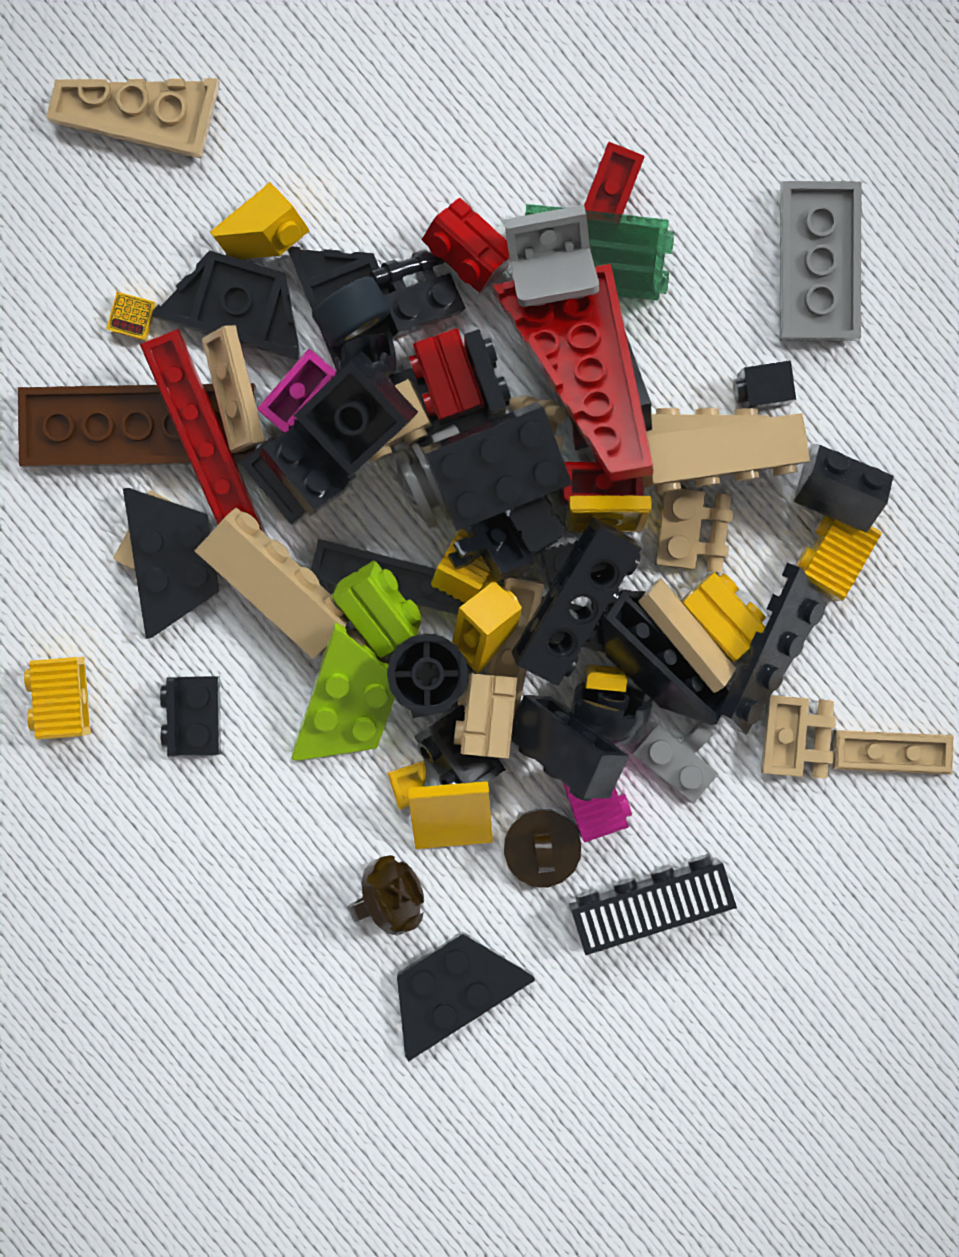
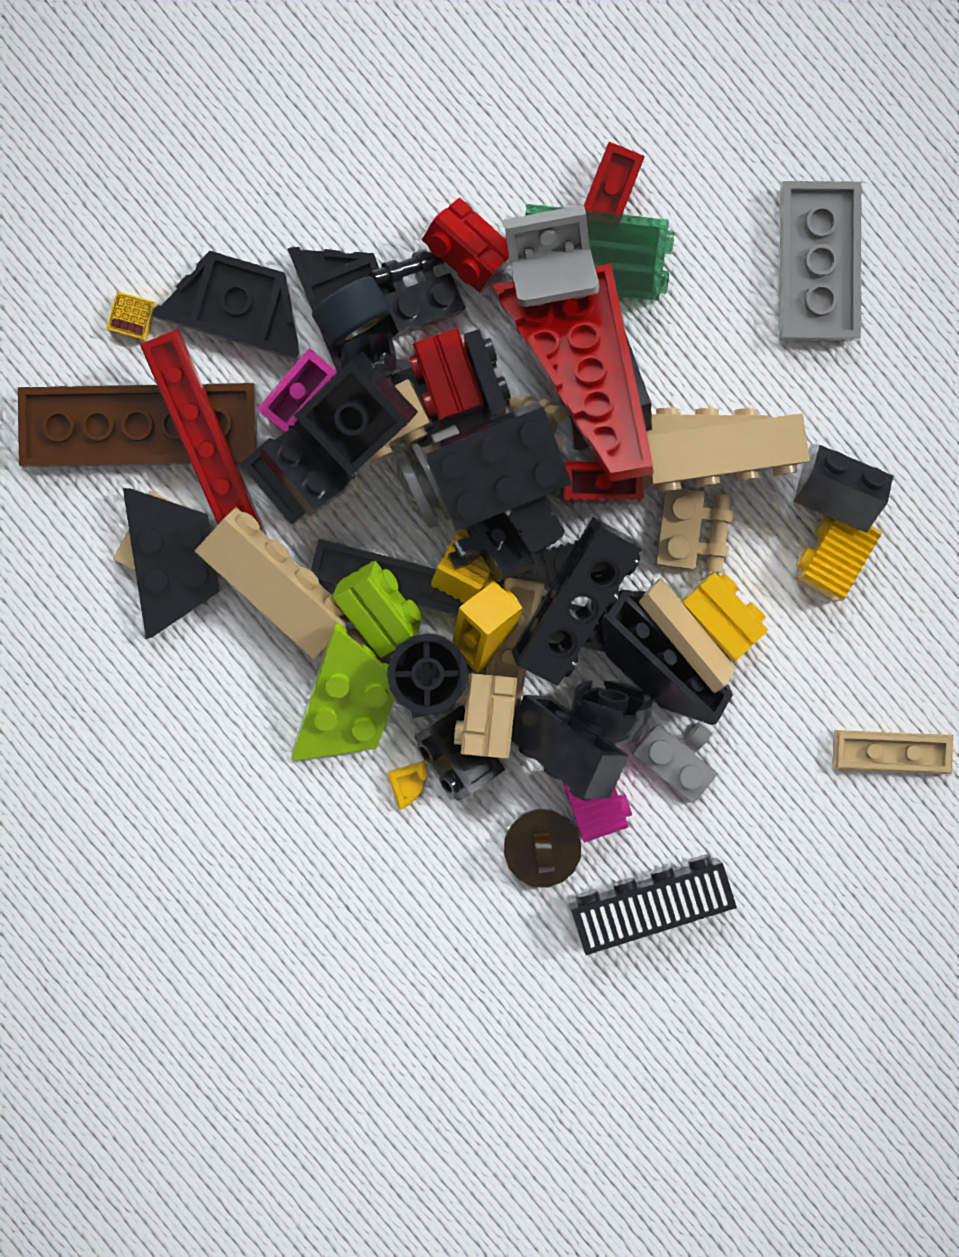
yellow brick [24,656,91,740] -> none
tan wing [46,78,220,159] -> none
black bracket [160,676,221,757] -> none
tan tile [202,325,265,453] -> none
yellow slope [210,182,310,259] -> none
dark brown tile [347,855,424,936] -> none
black wing [397,931,536,1062] -> none
yellow tile [408,781,493,849] -> none
yellow tile [565,496,651,532] -> none
yellow tile [584,664,627,692] -> none
black wing [719,562,828,735] -> none
black brick [733,360,797,410] -> none
tan plate [761,695,837,779] -> none

